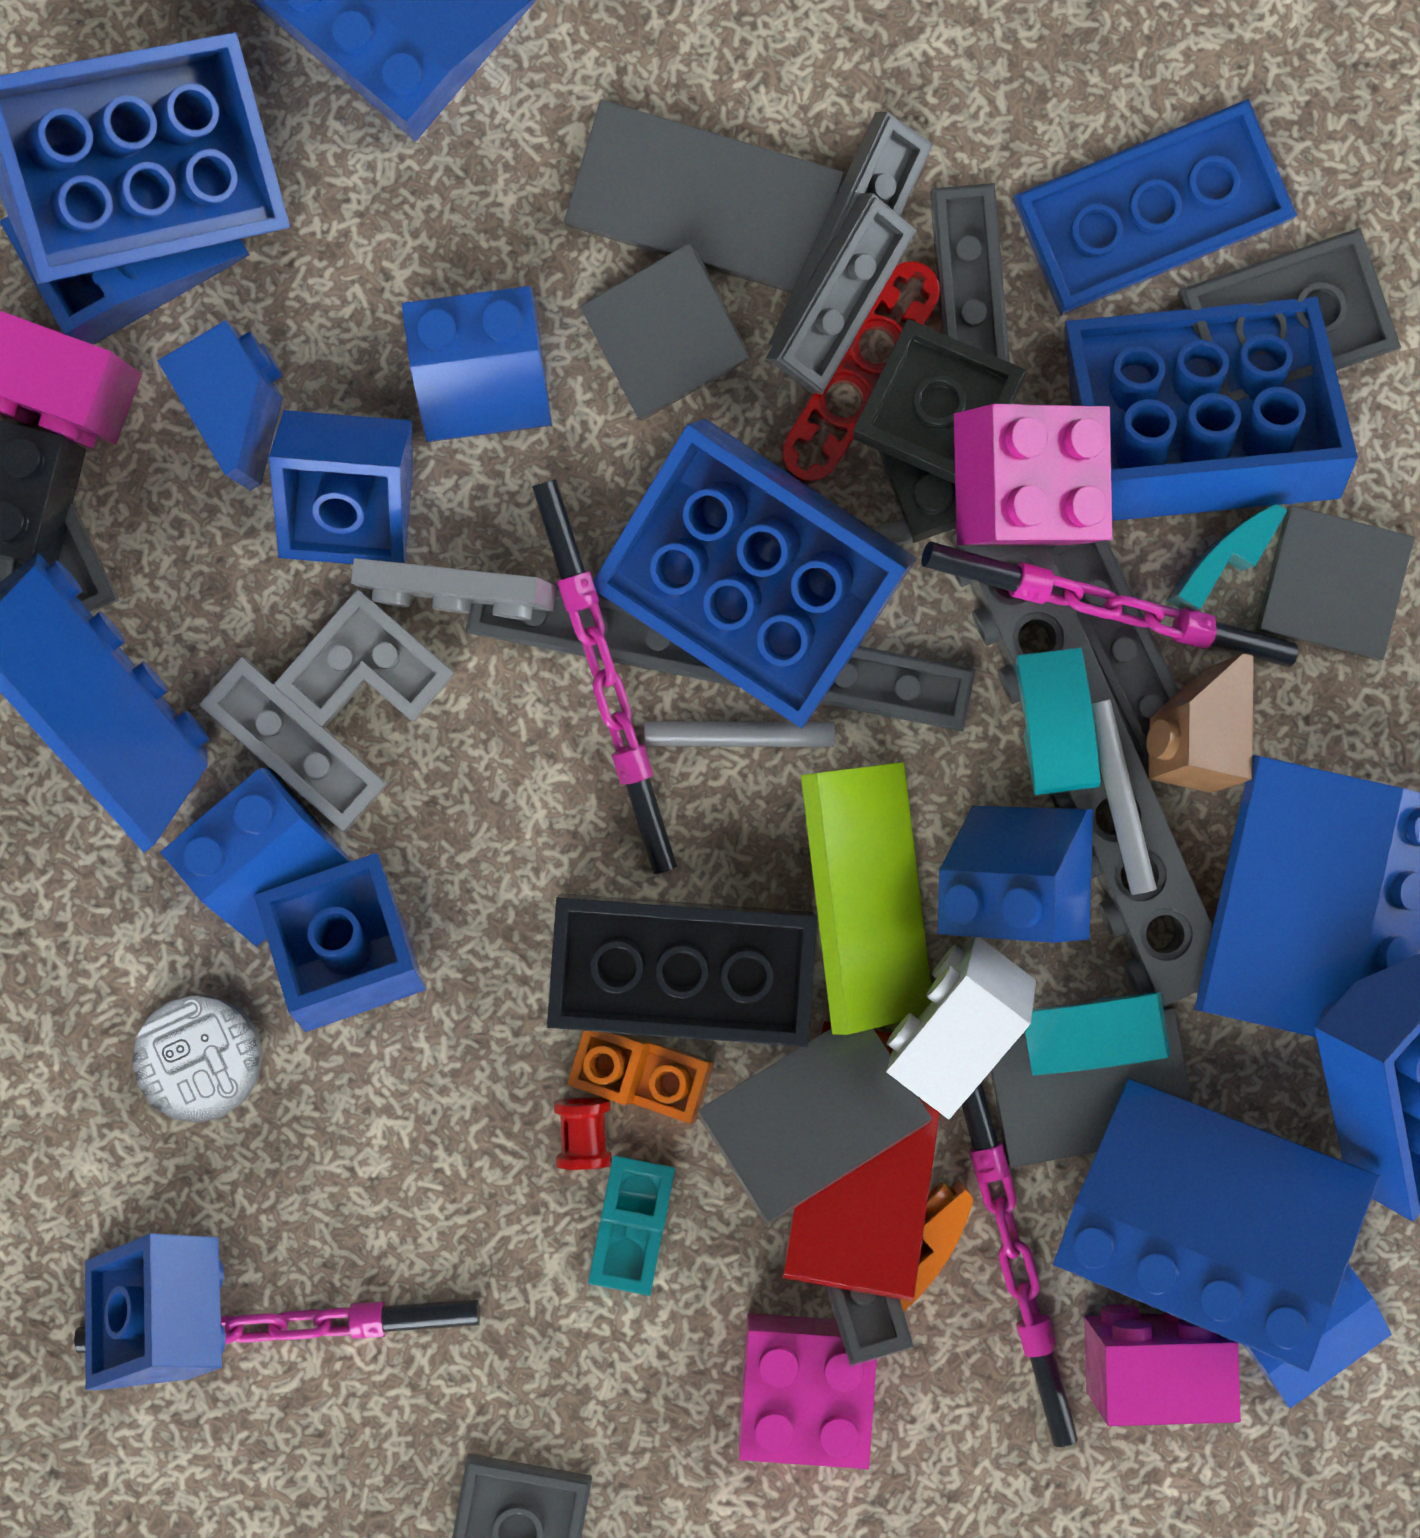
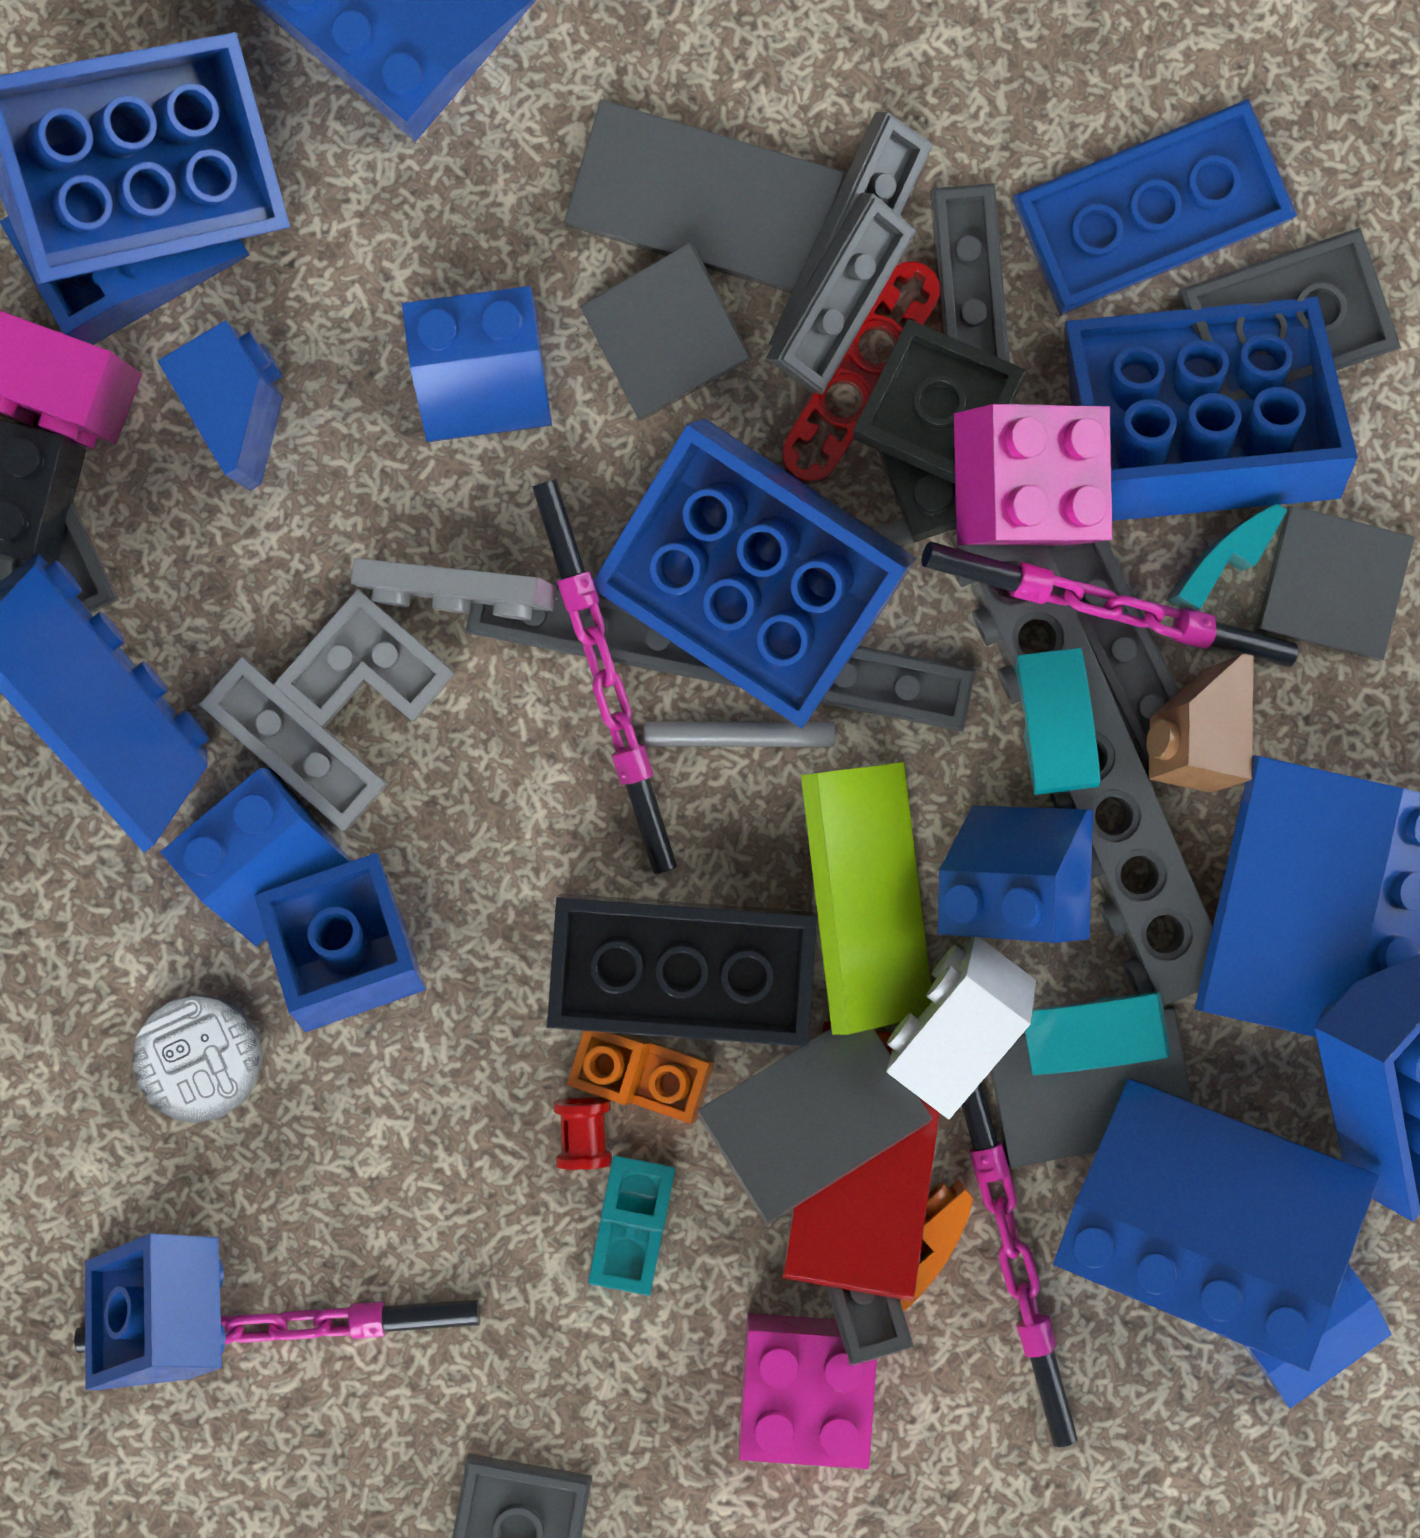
blue slope [269,410,413,564] -> none
dark pink brick [1084,1304,1241,1426] -> none
light grey bar [1091,699,1157,895] -> none

